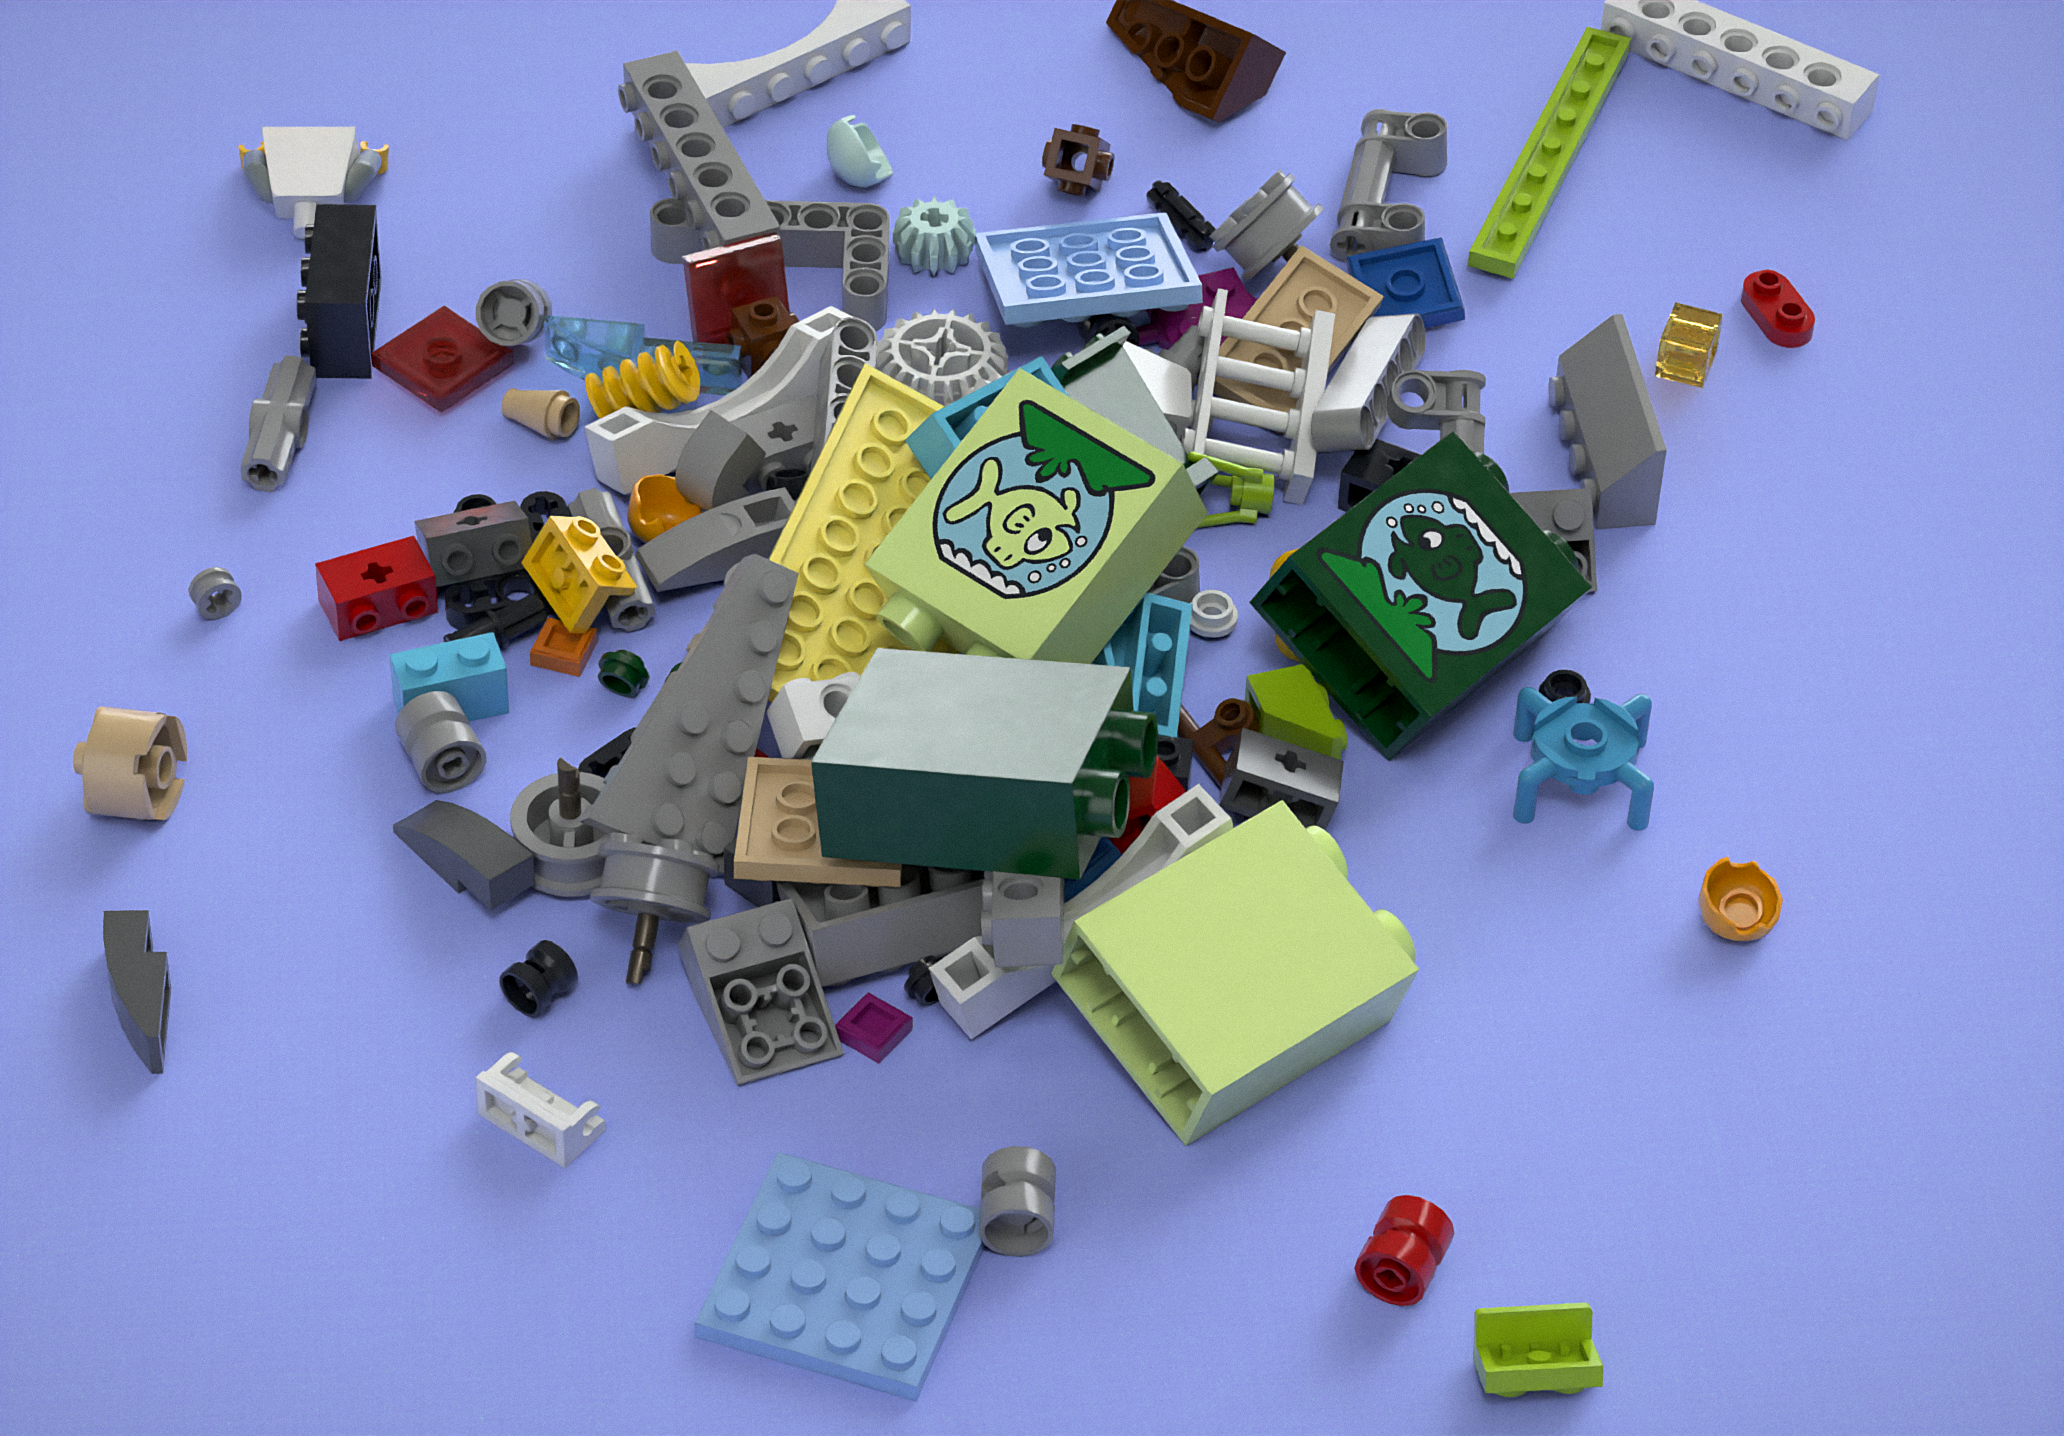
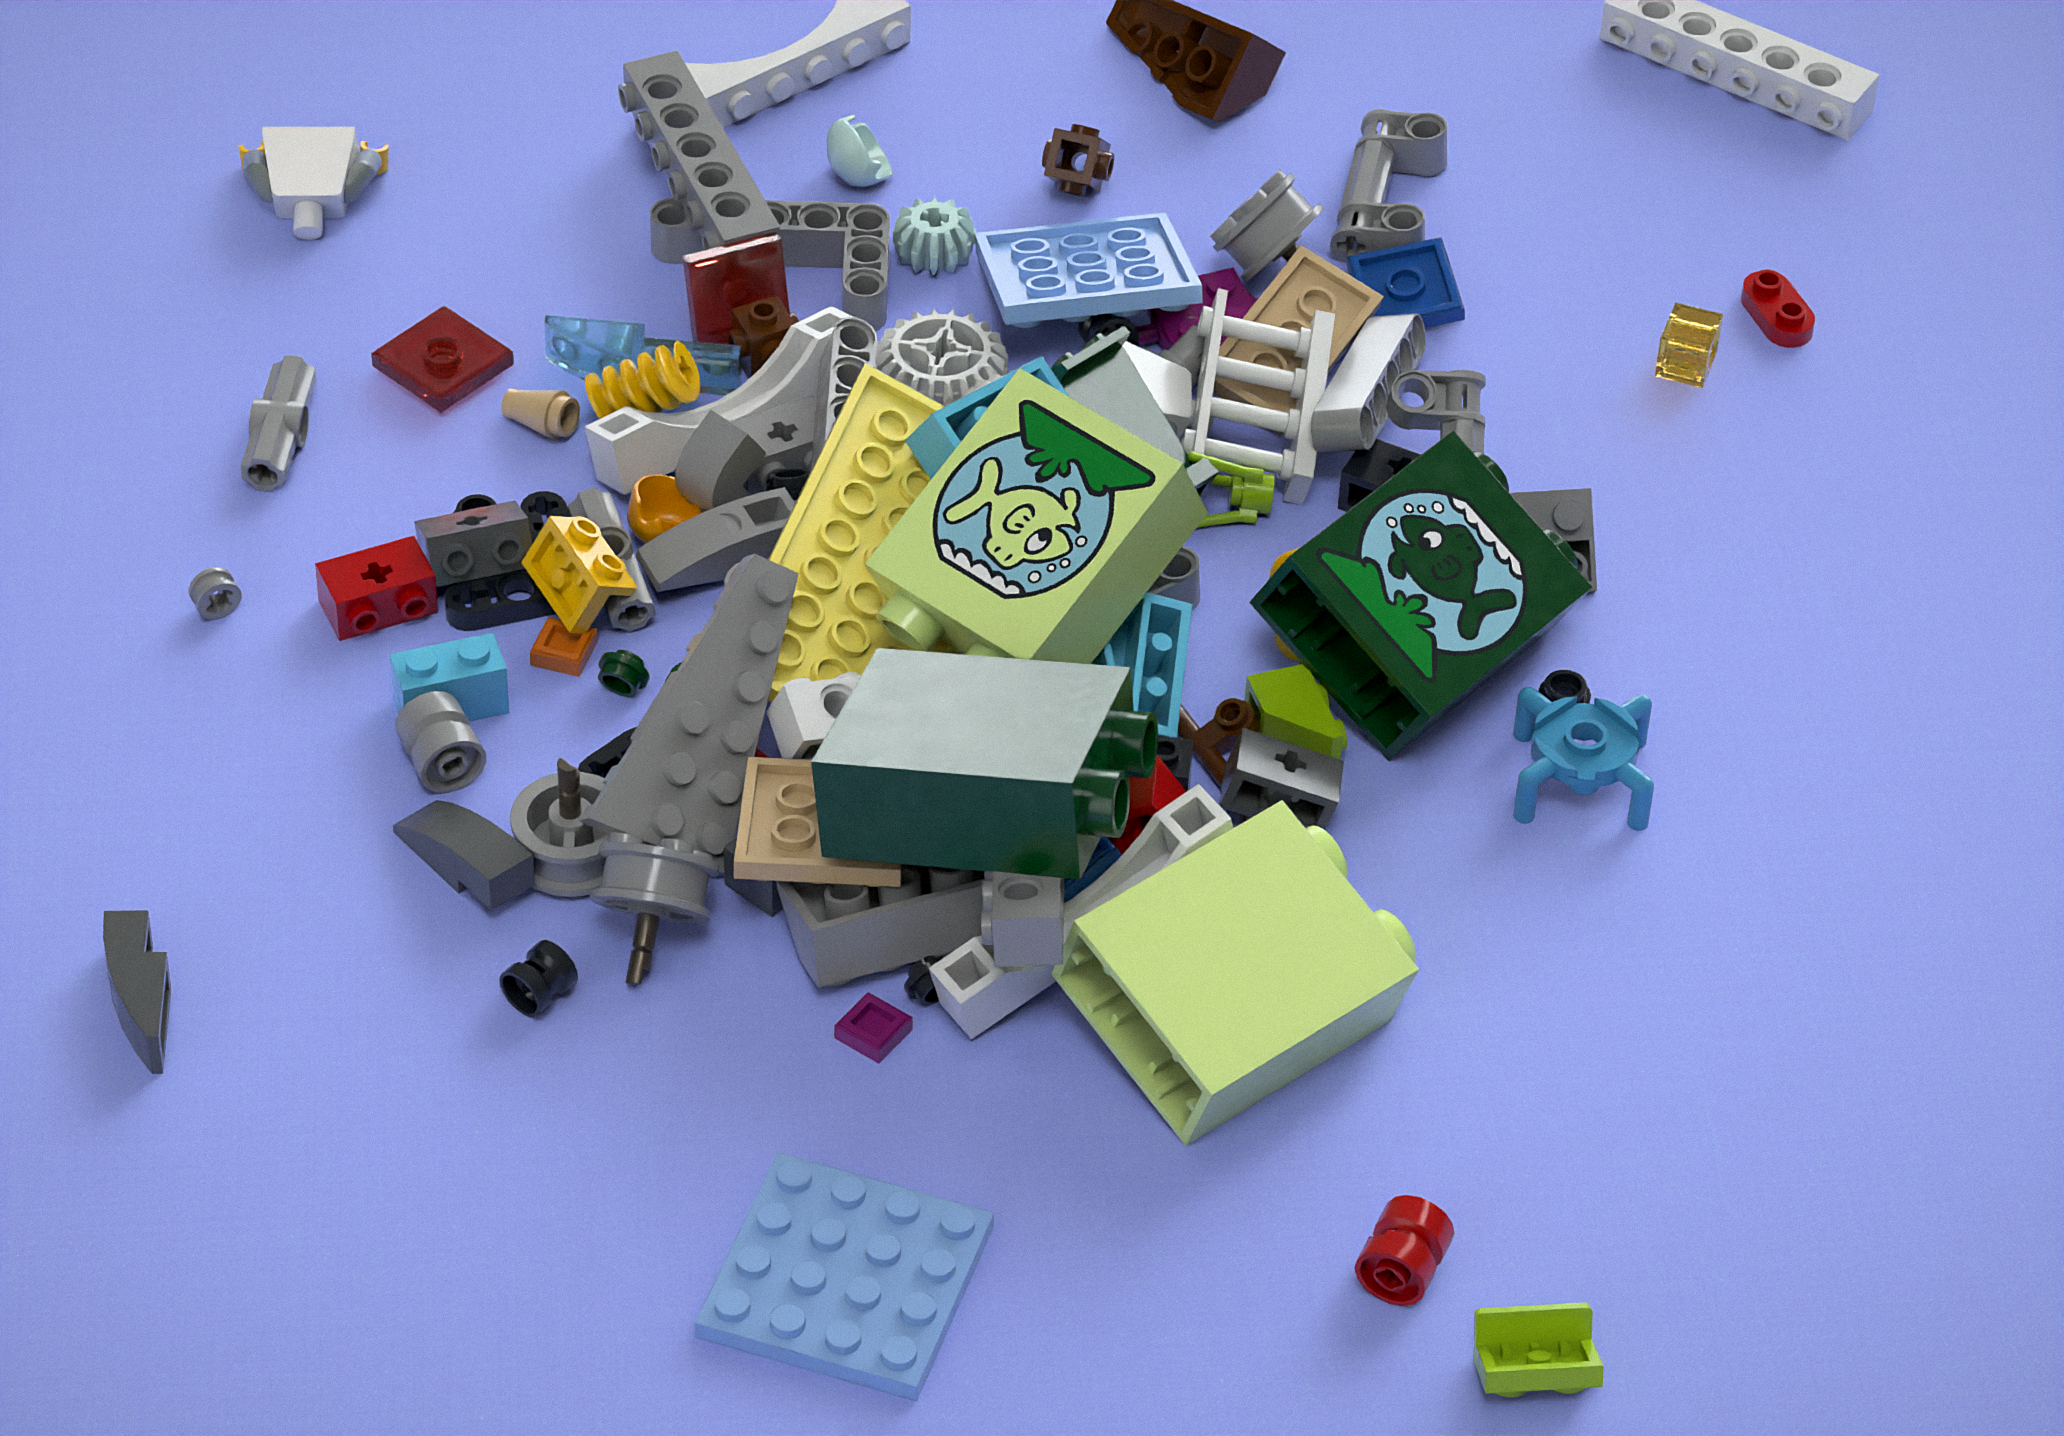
tan brick [73,706,187,821] -> none
black brick [297,204,382,379] -> none
black axle [443,594,548,649] -> none
light grey wheel [476,279,552,346] -> none
white hinge [476,1052,606,1168] -> none
light grey slope [678,898,844,1086] -> none
light grey wheel [979,1146,1056,1257] -> none
black axle [1146,180,1216,251] -> none
white plate [1190,590,1238,638] -> none
lime plate [1468,26,1631,279] -> none
light grey slope [1548,314,1667,529] -> none
light orange hair [1698,857,1783,941] -> none

